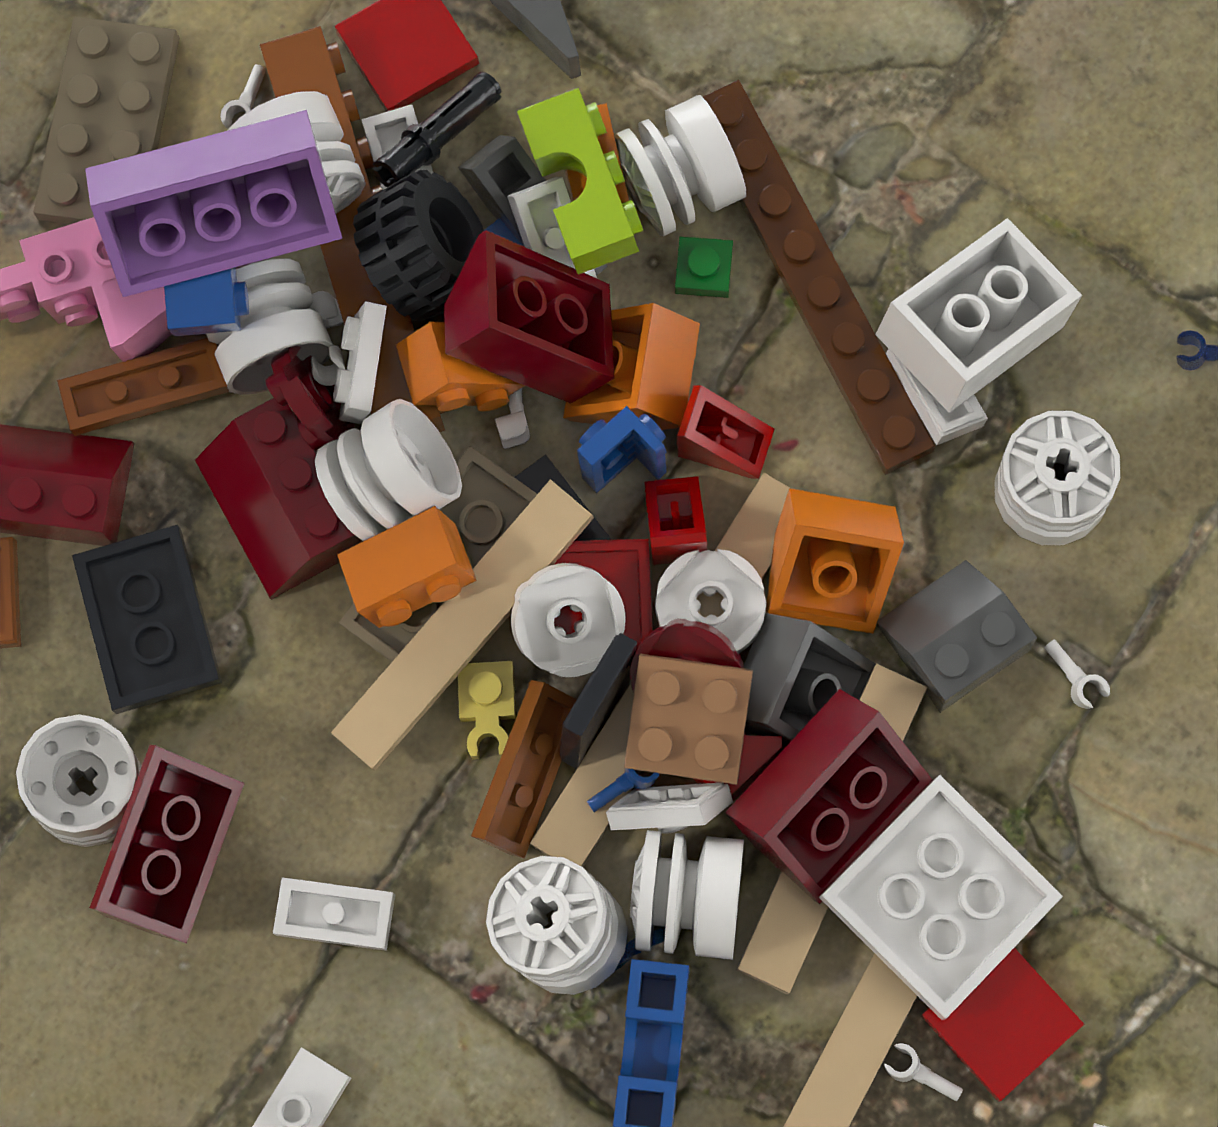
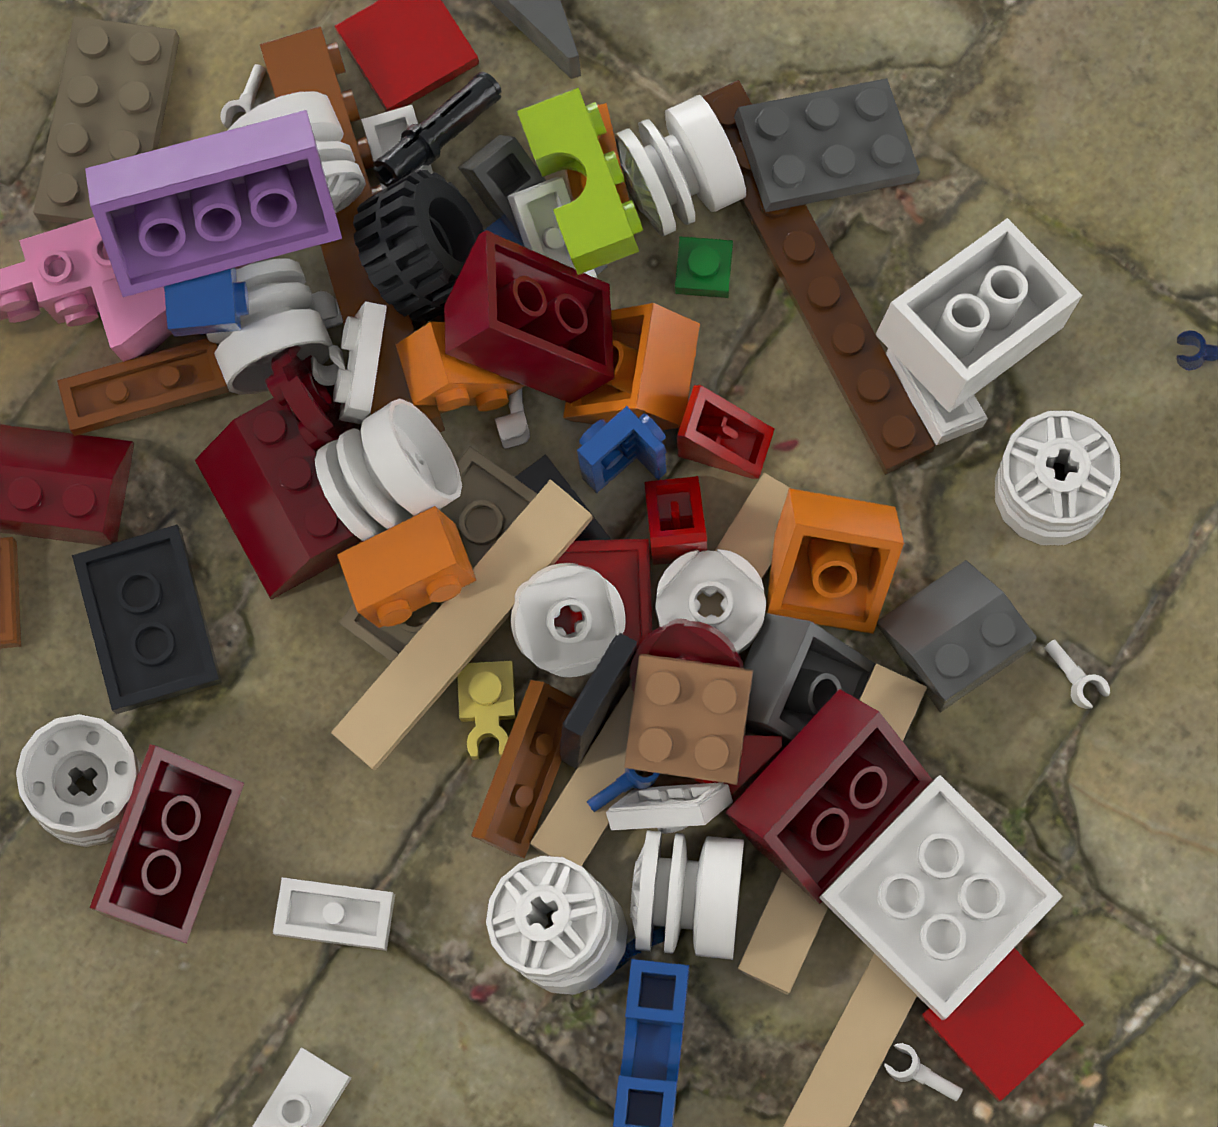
none -> dark grey plate [734,78,920,212]

